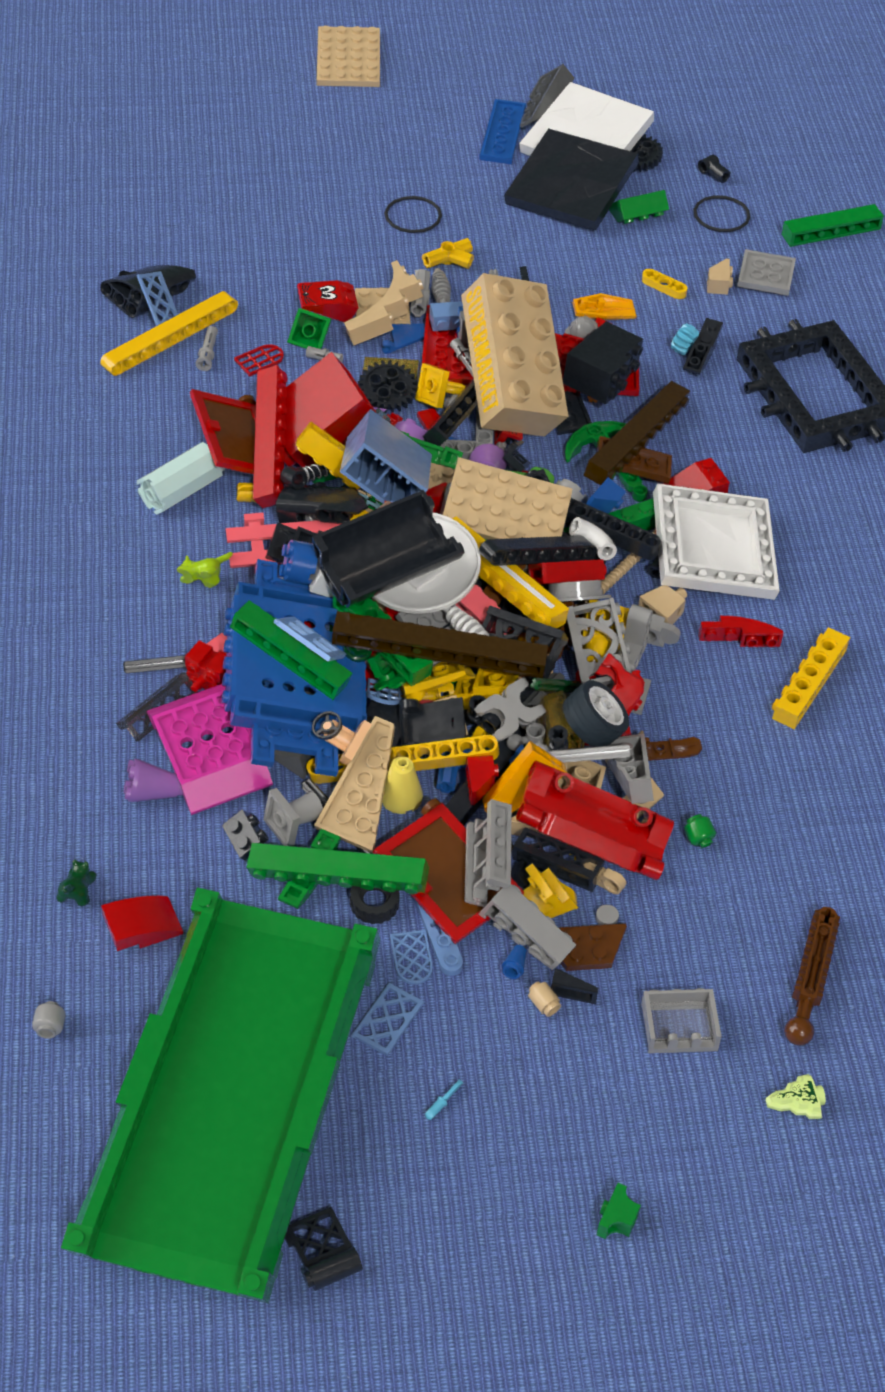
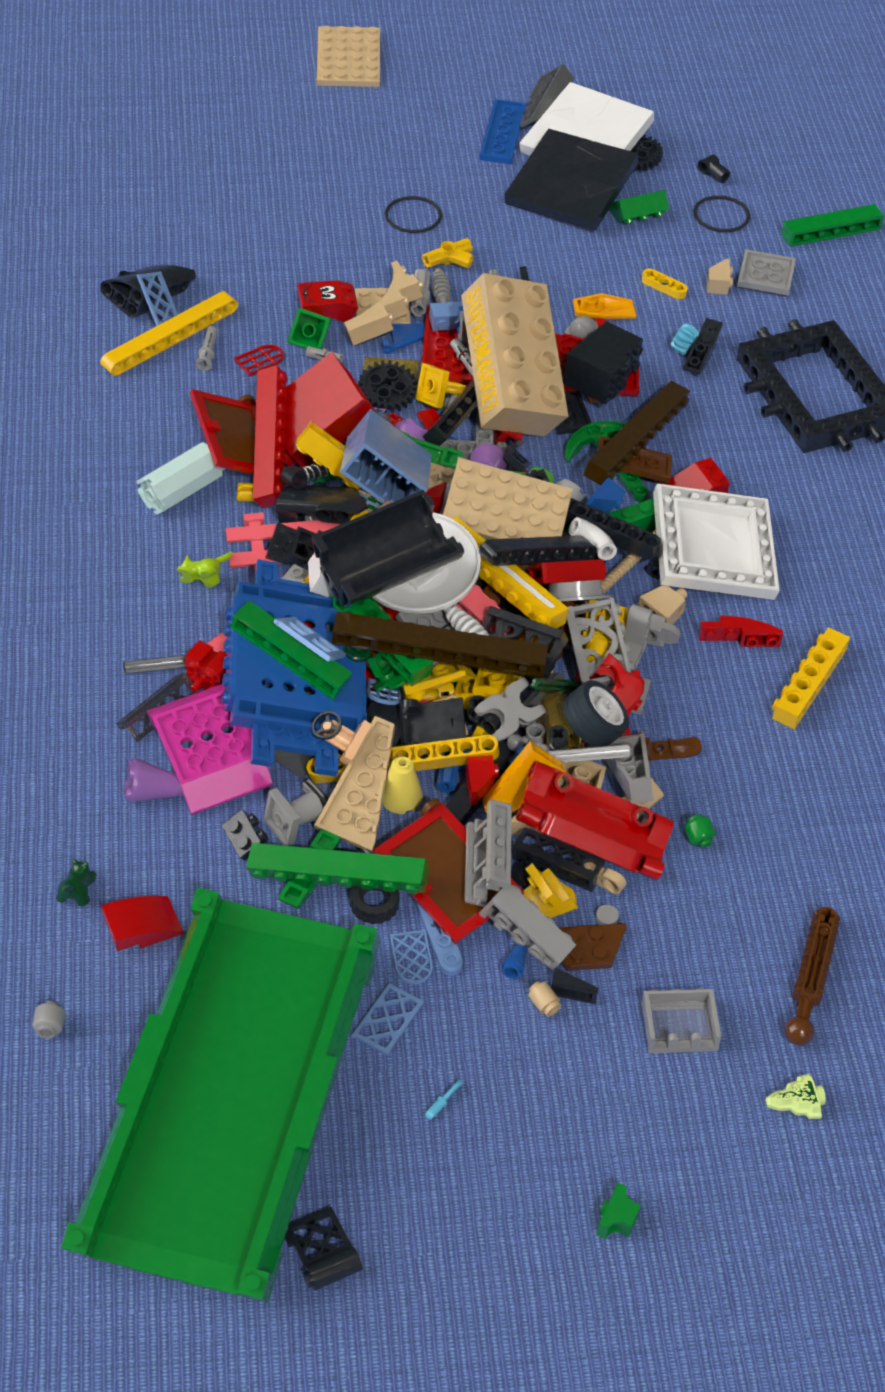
blue brick [279,540,318,585] -> none

